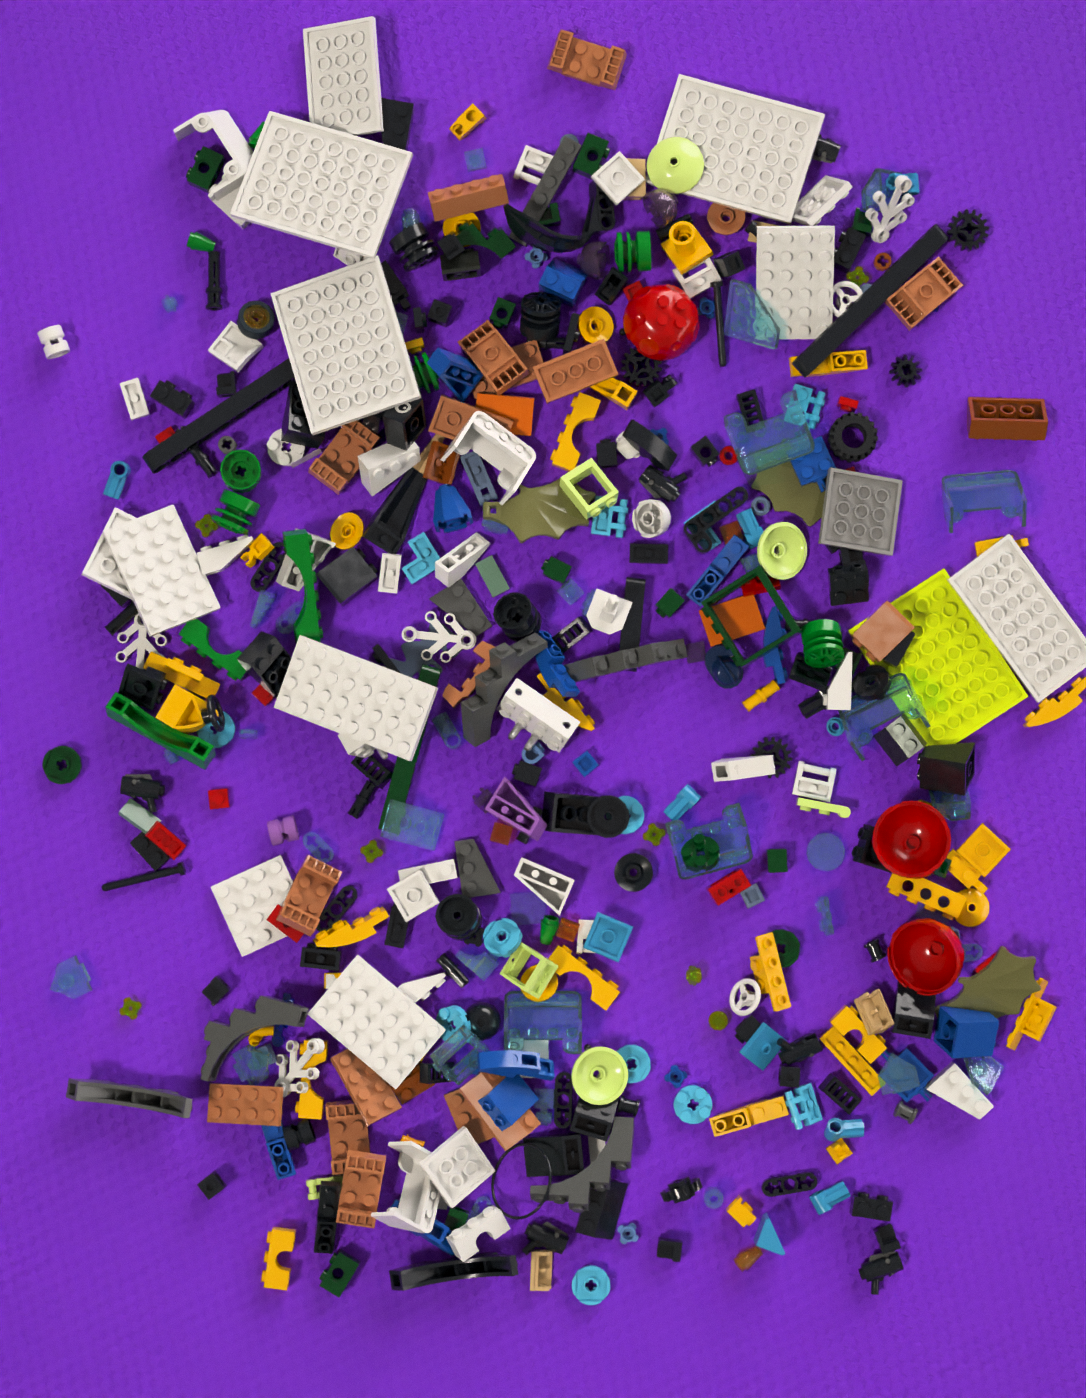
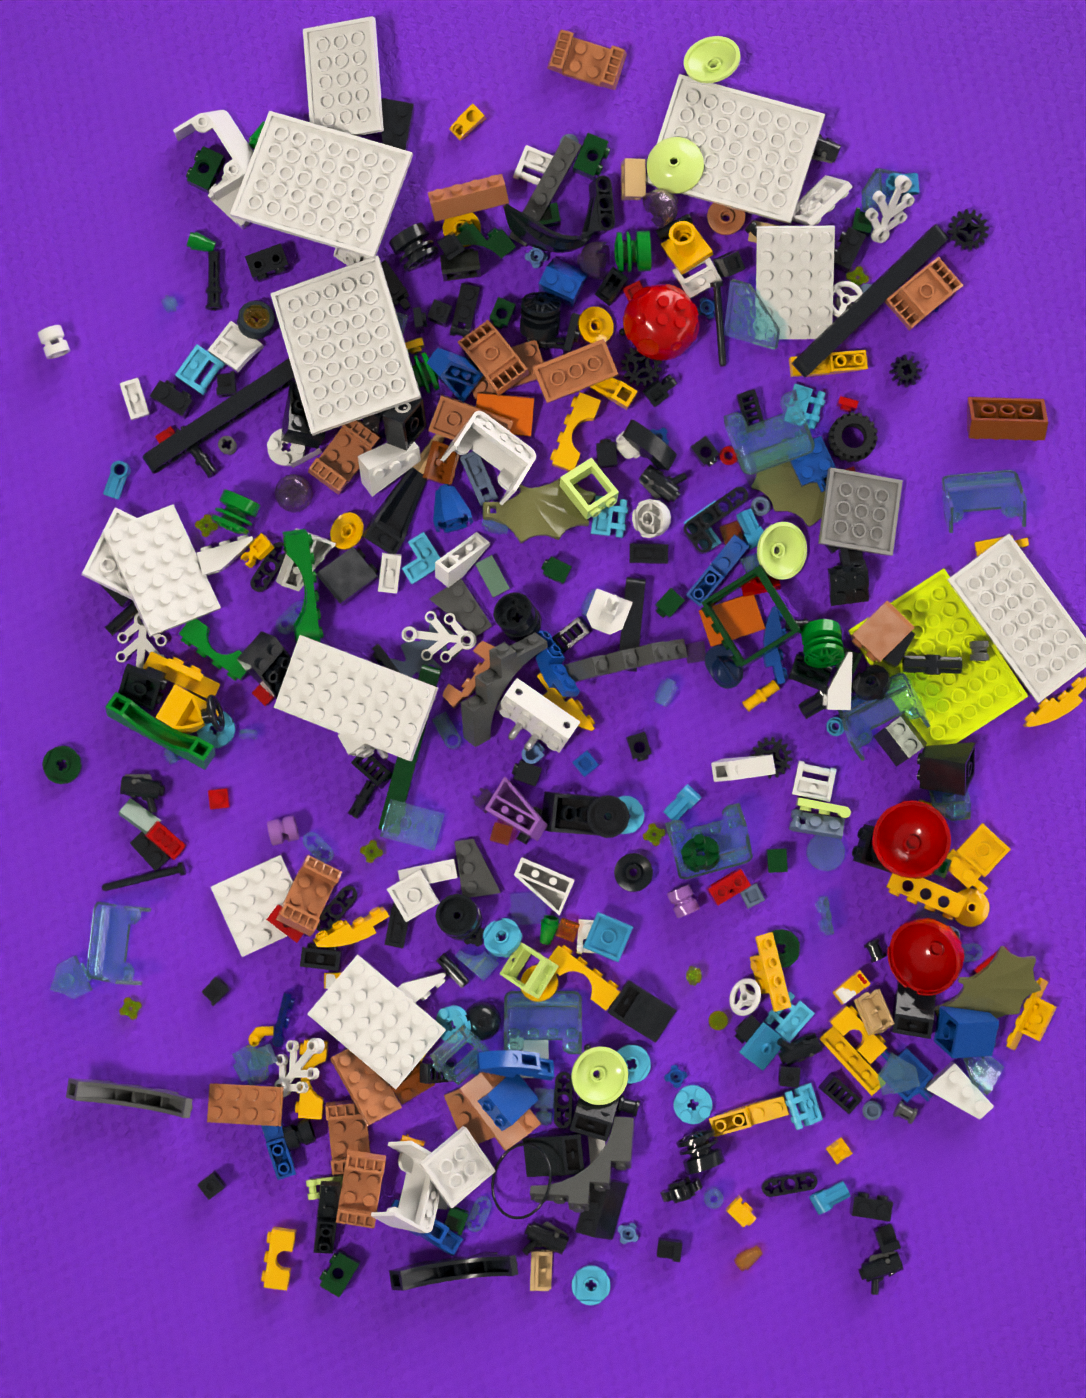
dark grey arch [201,996,309,1081] -> none
green wheel [220,449,261,493] -> none
clear light blue slope [250,590,277,629] -> none
clear light blue hat [401,208,422,230] -> none
white arch [446,1205,510,1262] -> none
clear light blue plate [464,148,487,172] -> none
clear light blue plate [557,578,584,606] -> none
white plate [591,151,645,206] -> none
dark azure slope [753,1213,785,1255] -> none
dark azure piece [824,1118,864,1142] -> none
dark orange bush [873,252,892,271] -> none
none -> clear light blue windscreen [86,902,151,985]
none -> medium azure plate [175,344,225,396]
none -> black brick [245,243,290,282]
none -> clear purple cylinder [274,474,313,513]
none -> black plate [450,283,480,338]
none -> black slope [607,979,677,1043]
none -> black brick [626,732,652,762]
none -> clear light blue brick [653,678,679,707]
none -> medium lavender wheel [667,884,700,918]
none -> black wheel [676,1129,725,1174]
none -> yellowish green dish [684,36,741,83]
none -> medium azure plate [764,992,815,1043]
none -> sand blue plate [789,809,845,839]
none -> yellow leg [832,969,871,1005]
none -> sand blue plate [862,1101,882,1120]
none -> black piece [902,655,962,675]
none -> dark grey wheel [969,641,989,661]

